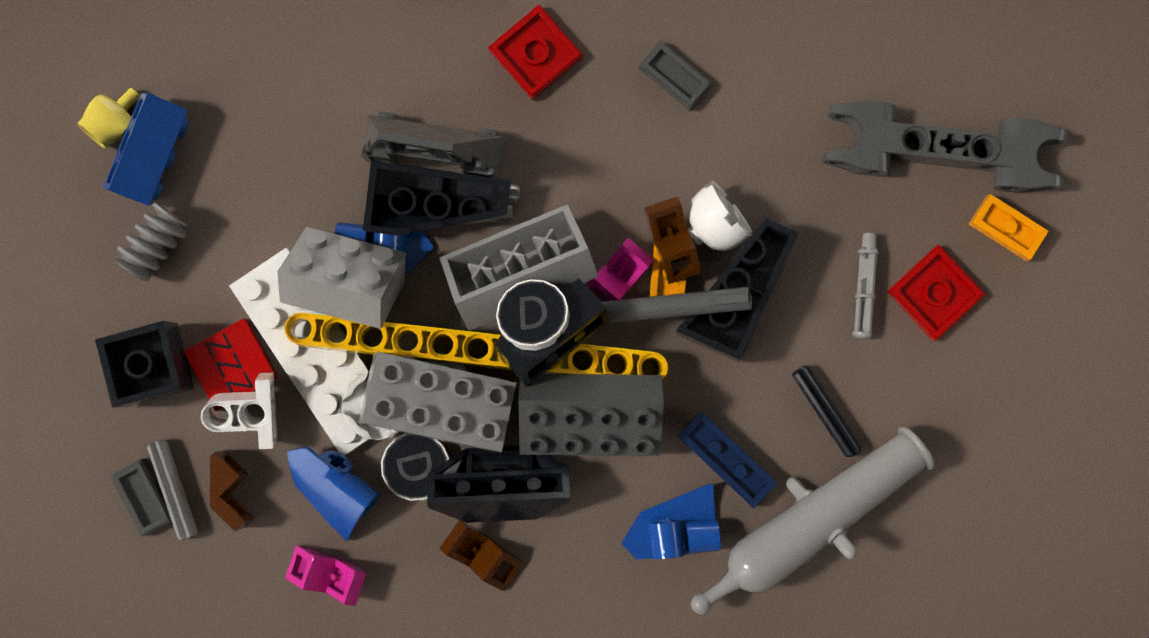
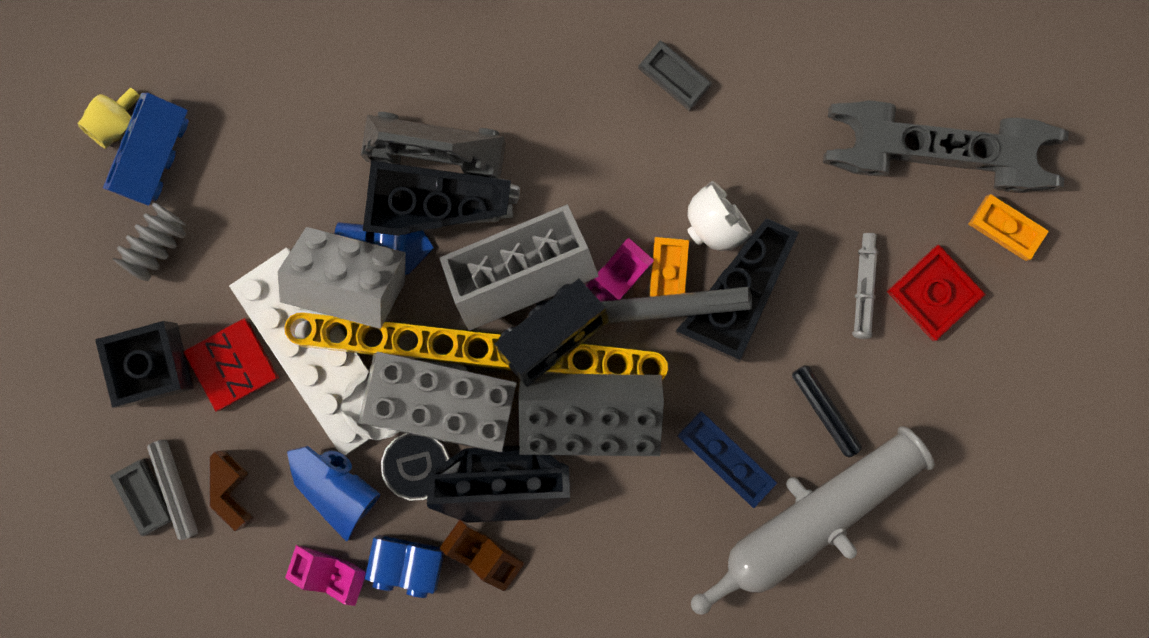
white tile [201,372,277,449] -> none
red tile [488,4,583,100] -> none
black tile [496,279,570,351] -> none
blue panel [621,483,721,560] -> none
reddish brown slope [644,197,701,284] -> none
none -> blue brick [365,535,444,598]

